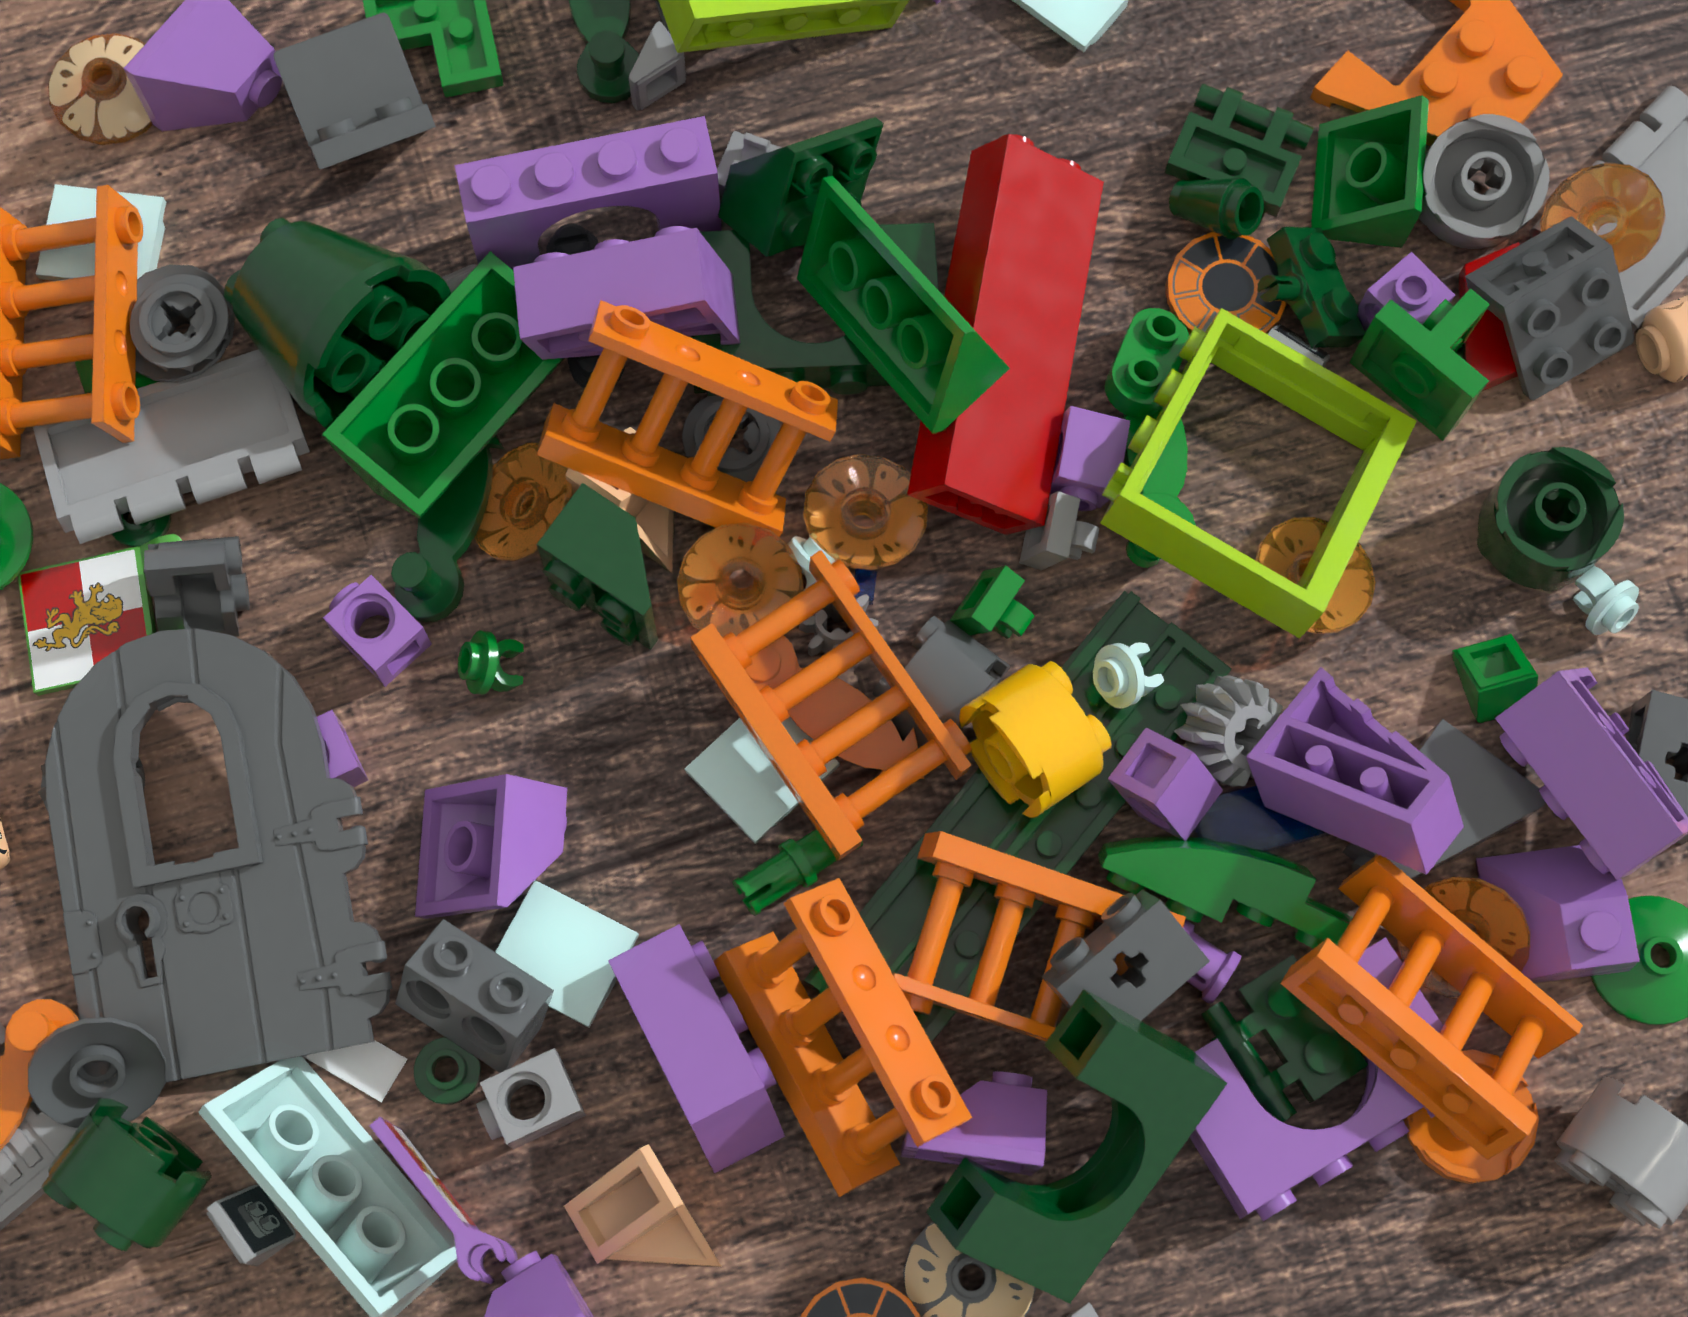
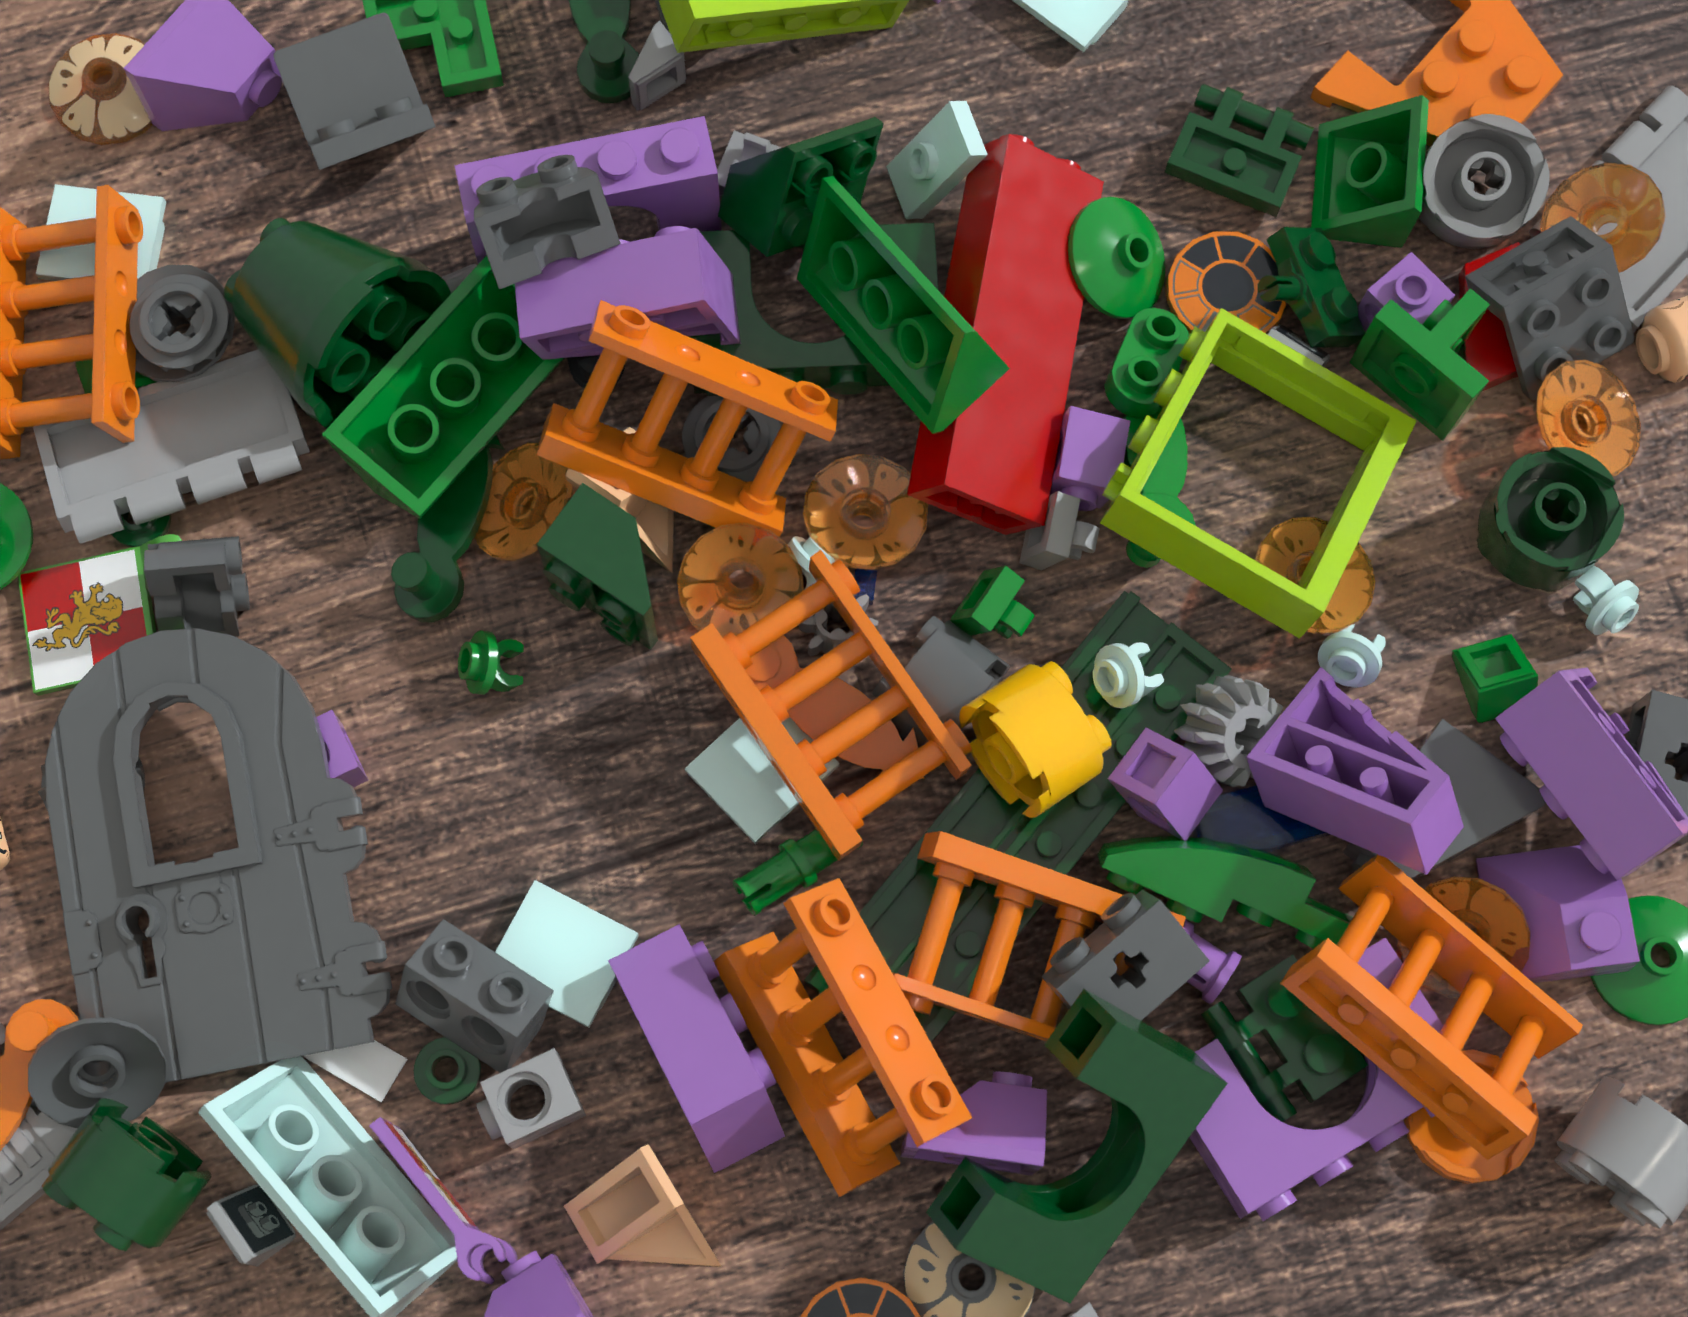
medium lavender brick [323,575,432,687] -> none
medium lavender slope [415,774,567,919] -> none
dark green cone [1169,178,1264,239] -> none
none -> dark grey cylinder [474,154,621,289]
none -> light aqua plate [886,101,987,219]
none -> green dish [1068,197,1165,319]
none -> light aqua plate [1318,623,1385,688]
none -> clear orange dish [1536,360,1641,477]

